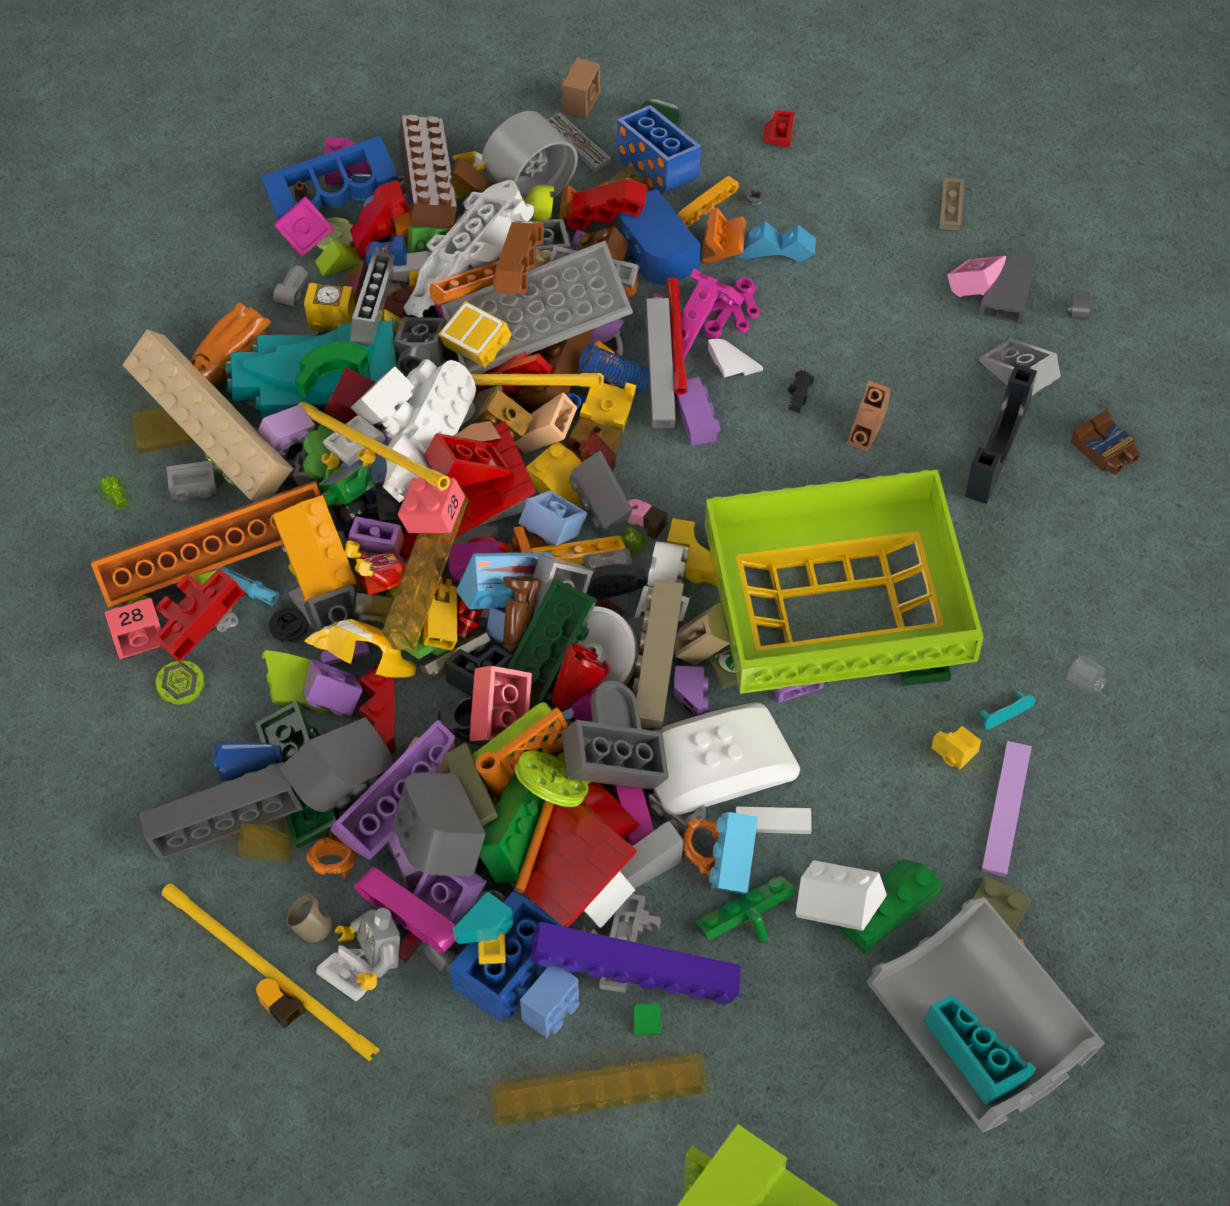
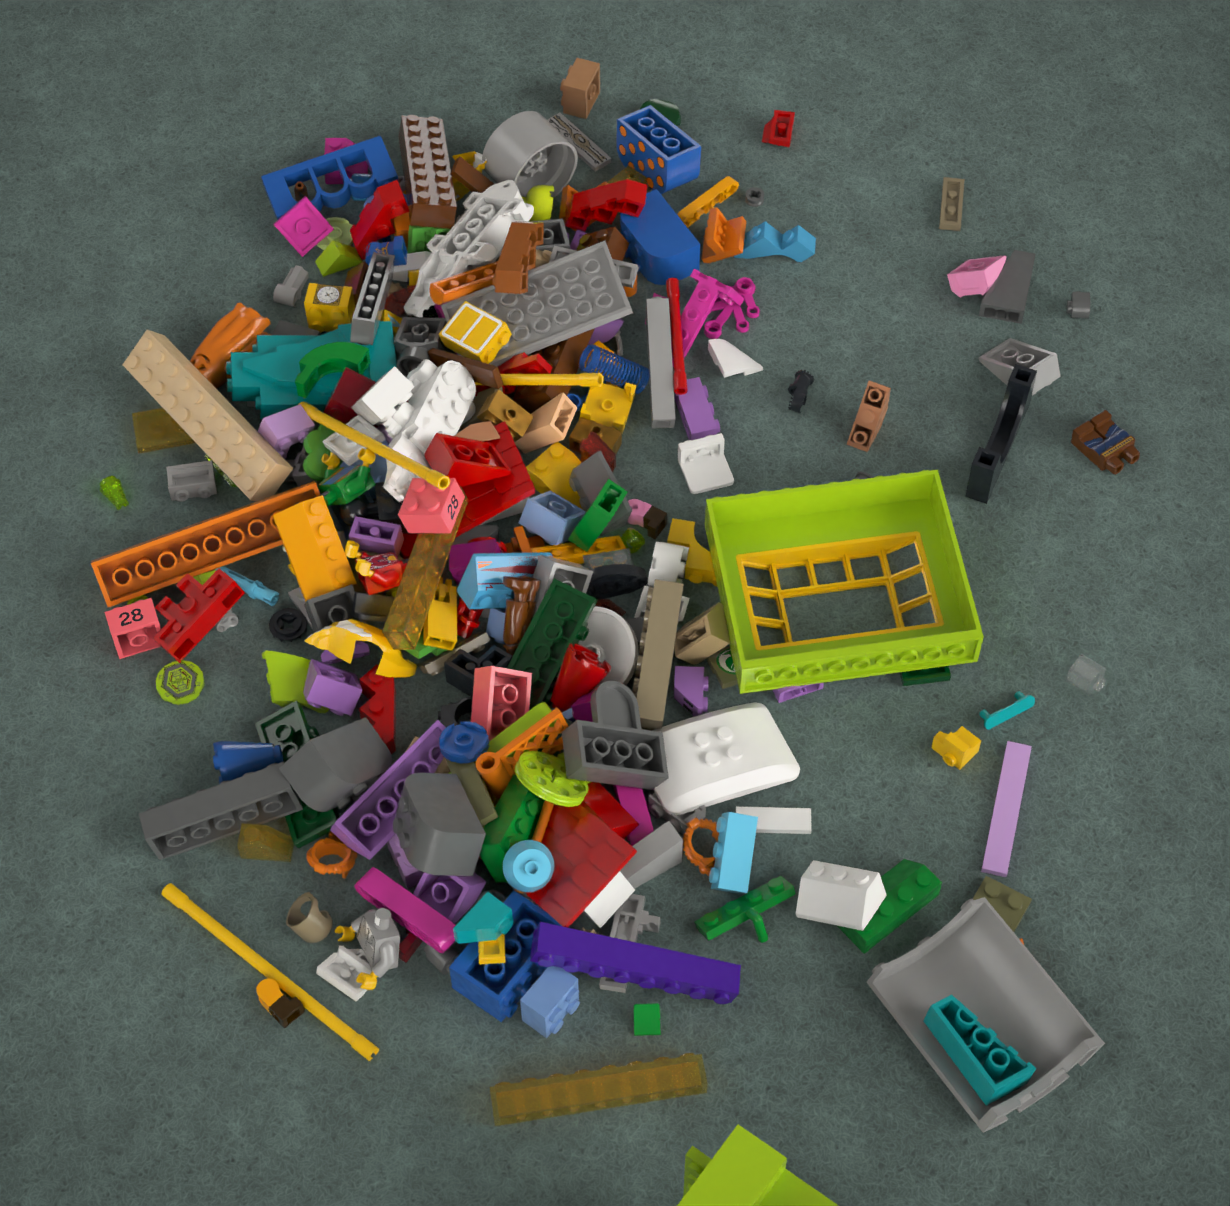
none -> reddish brown tile [428,348,504,389]
none -> blue tile [439,721,489,764]
none -> medium azure cone [503,840,554,892]
none -> green slope [568,479,628,552]
none -> white bracket [678,433,734,494]

